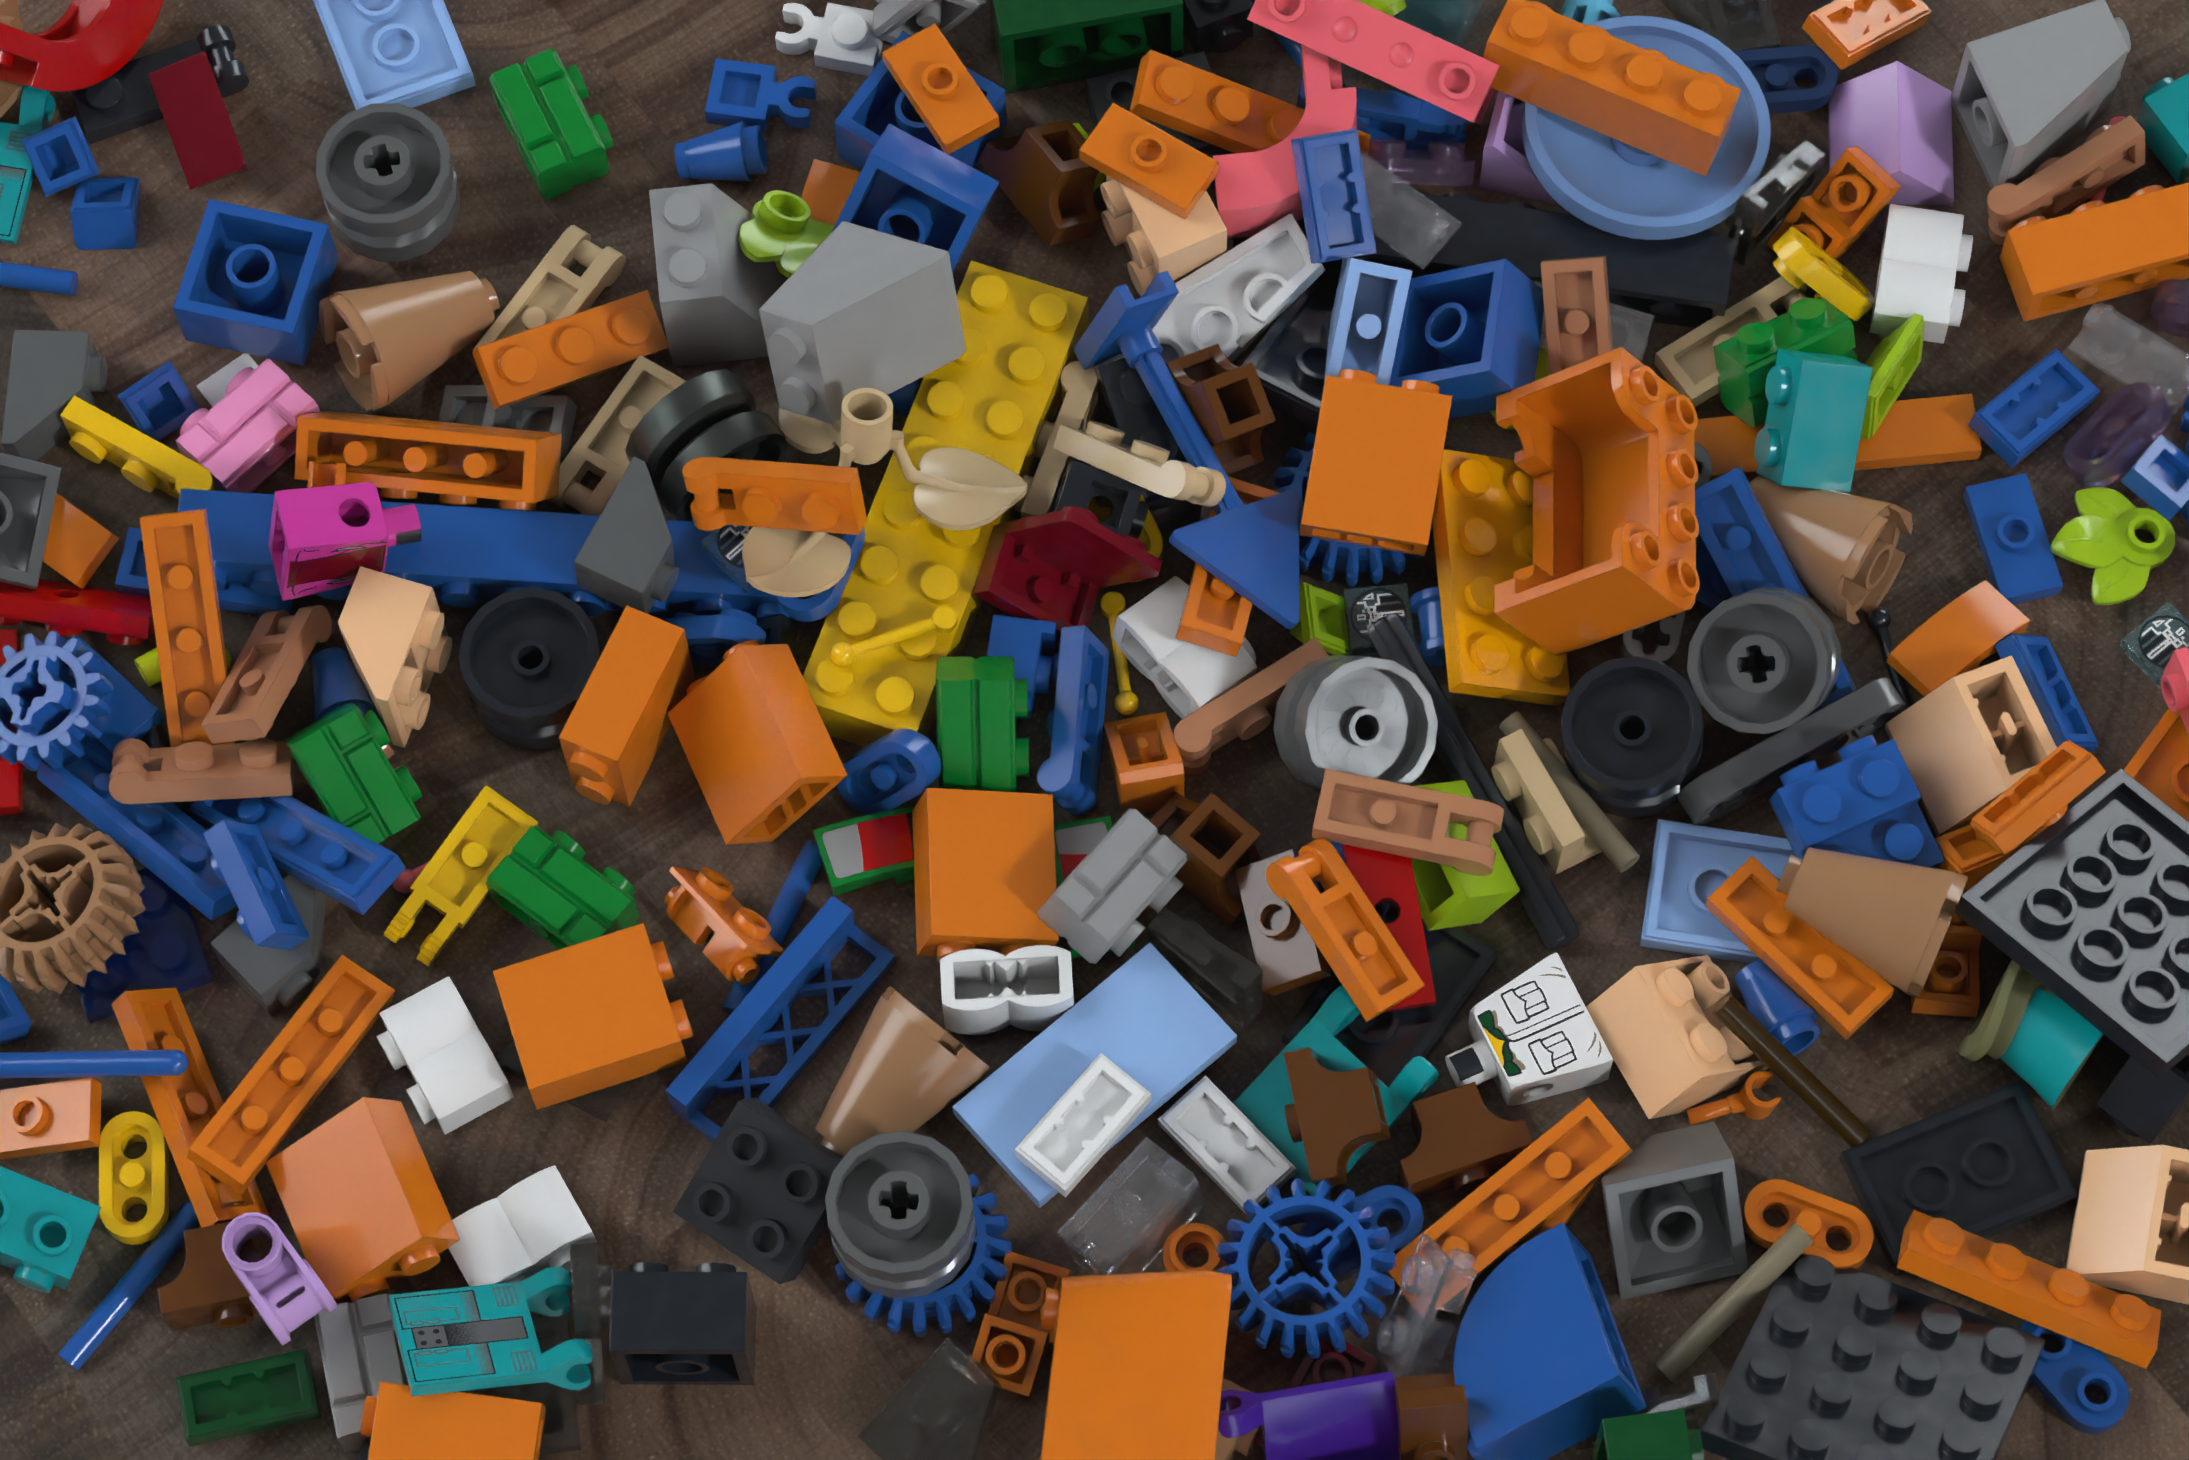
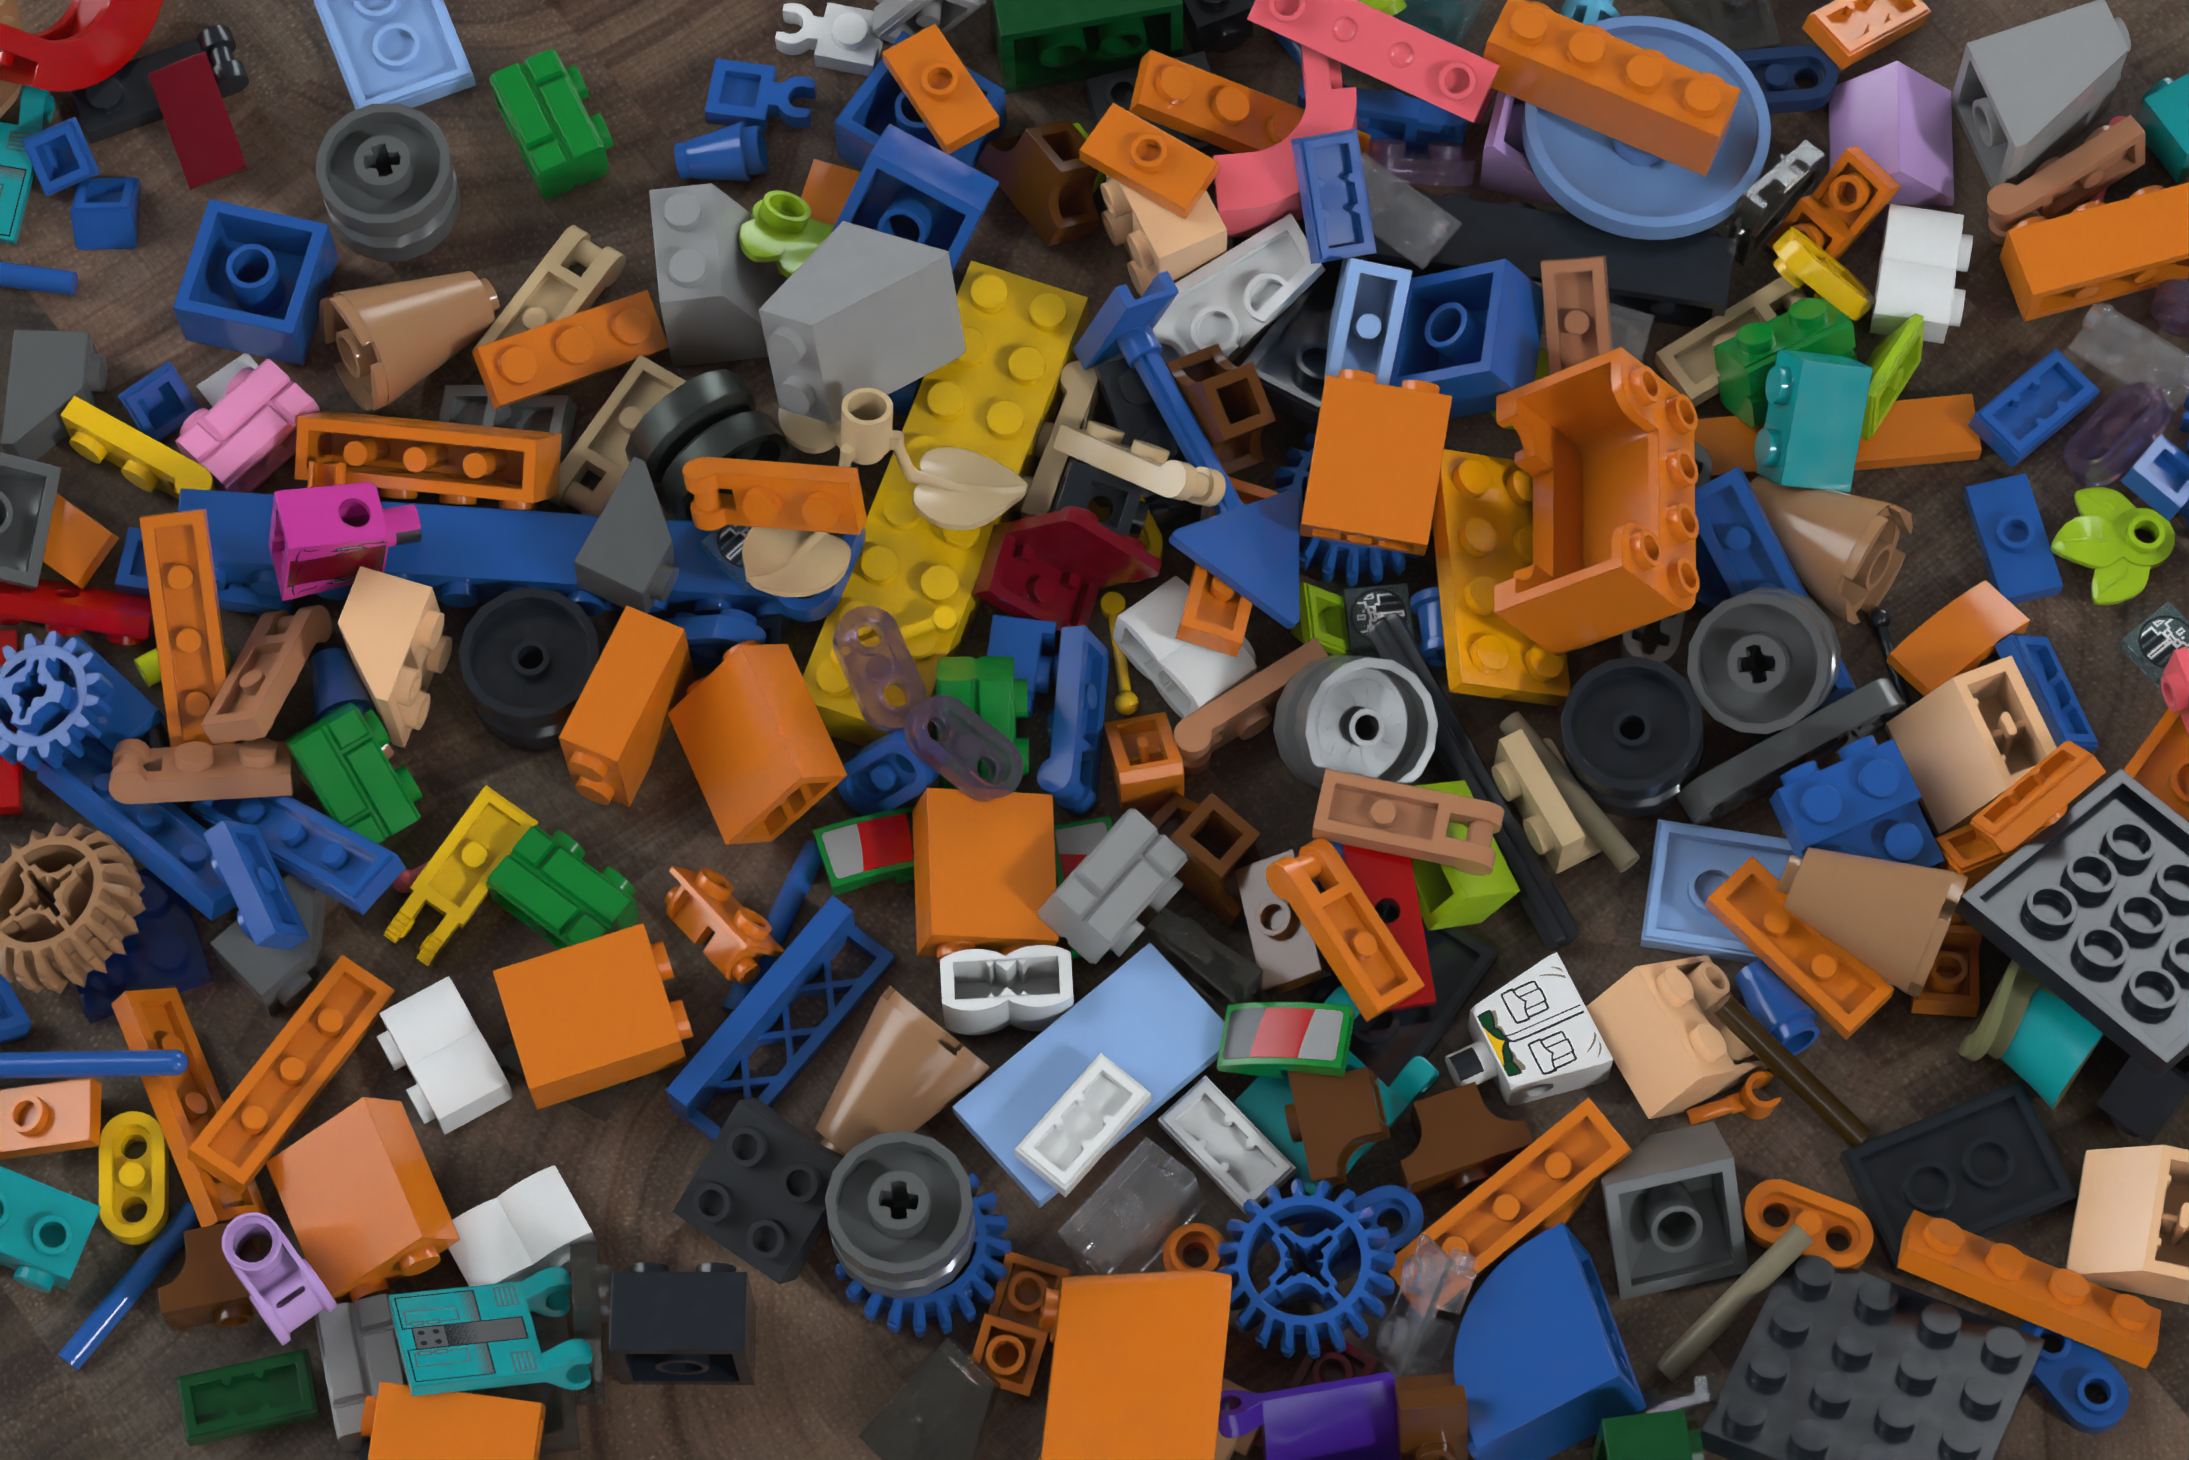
none -> plate [832,605,926,732]
none -> plate [904,694,1023,802]
none -> slope [1217,1002,1355,1079]

